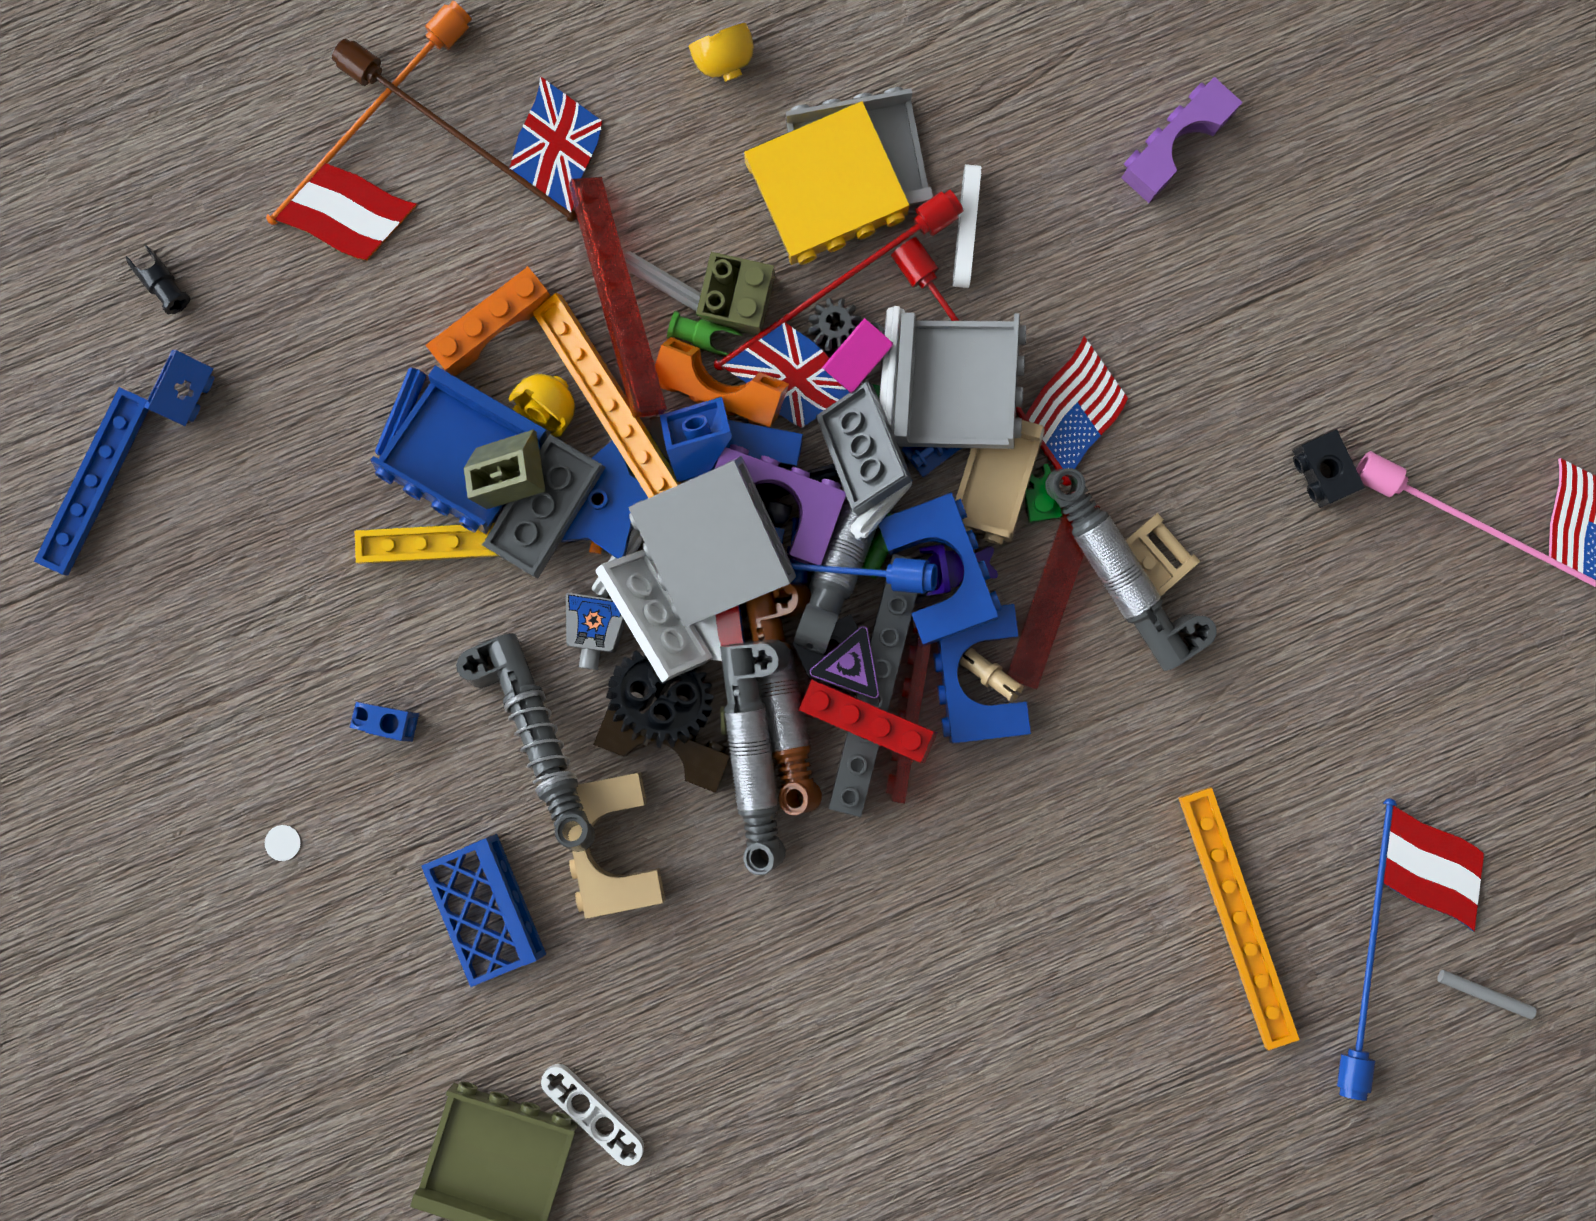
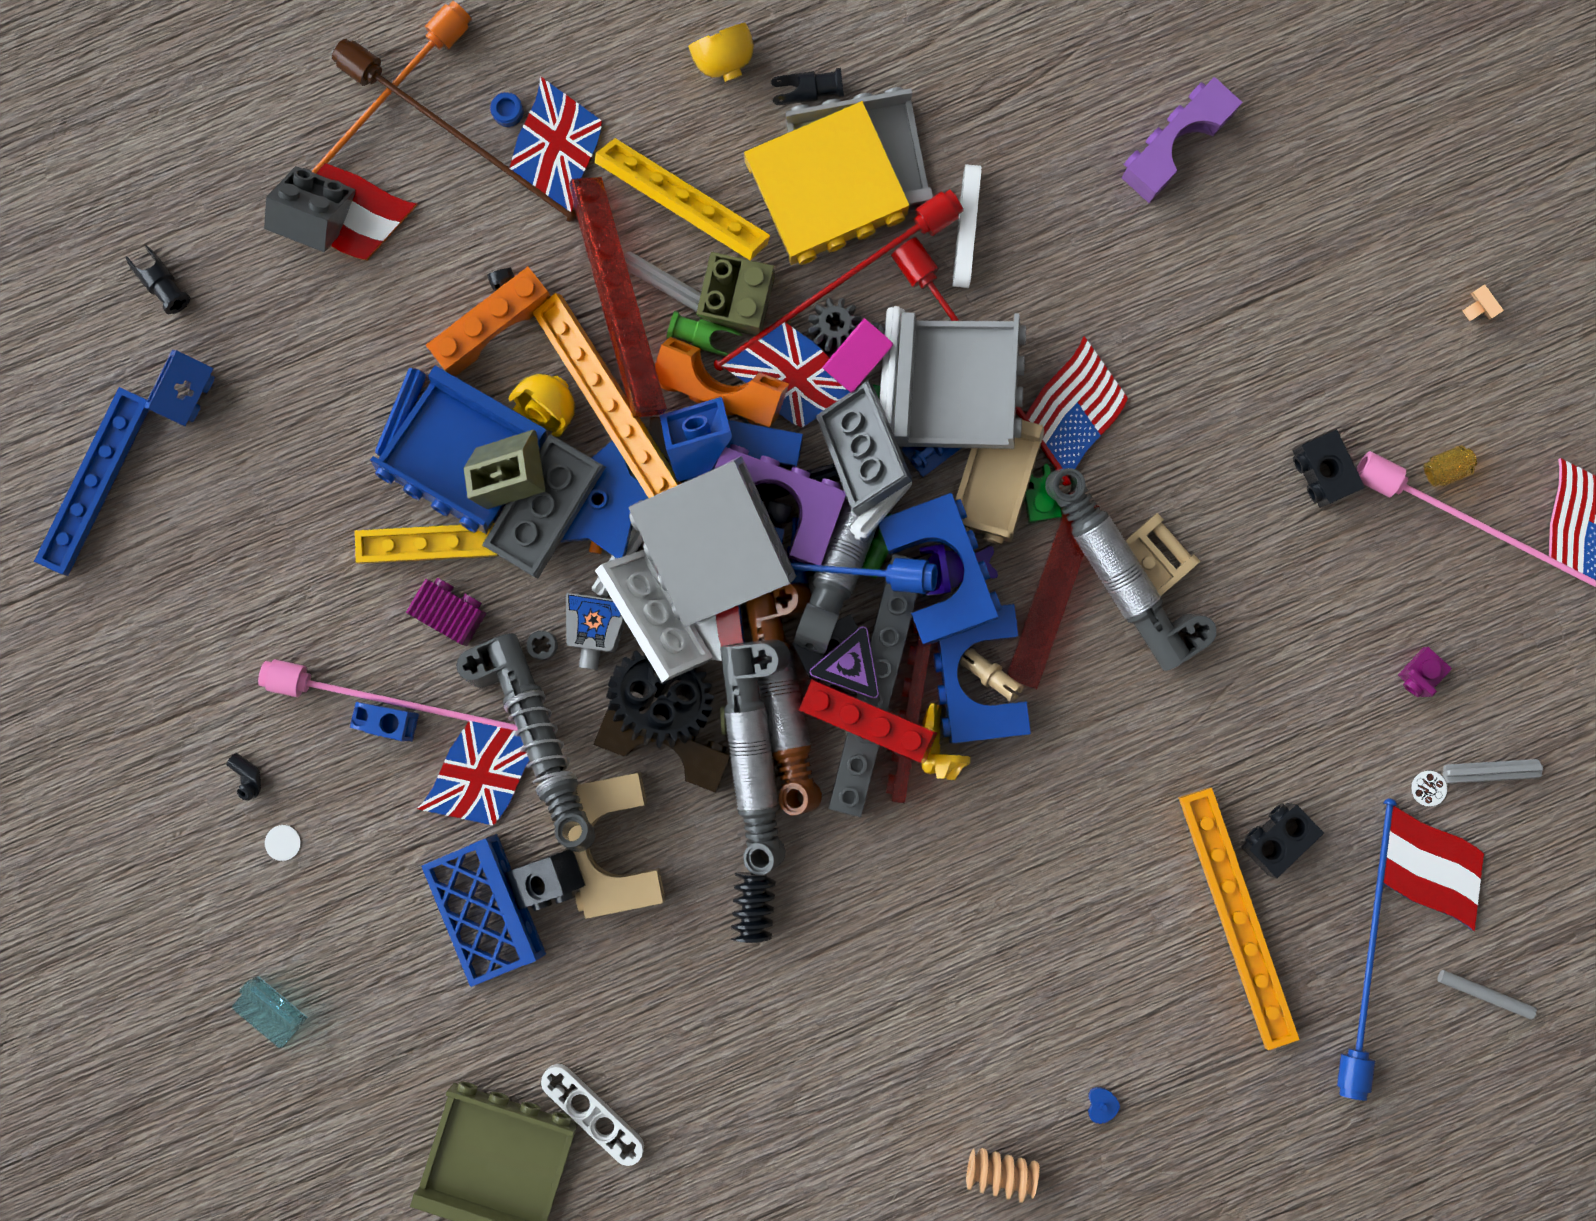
none -> black arm [226,753,261,801]
none -> clear light blue panel [232,976,308,1048]
none -> flag [258,659,554,825]
none -> dark grey slope [264,166,355,252]
none -> magenta brick [406,577,486,646]
none -> black hinge [487,268,514,291]
none -> blue tile [490,92,524,127]
none -> black brick [506,849,586,911]
none -> dark grey bush [527,631,558,660]
none -> yellow plate [595,138,770,260]
none -> black piece [731,872,776,943]
none -> black piece [771,68,844,105]
none -> yellow hair [921,703,971,780]
none -> light nougat piece [966,1148,1039,1203]
none -> blue piece [1088,1087,1120,1124]
none -> black brick [1241,803,1324,879]
none -> magenta bracket [1398,646,1452,697]
none -> white sticker [1411,771,1447,806]
none -> clear yellow brick [1423,445,1477,487]
none -> light grey axle [1442,759,1543,784]
none -> light nougat tile [1462,284,1504,321]

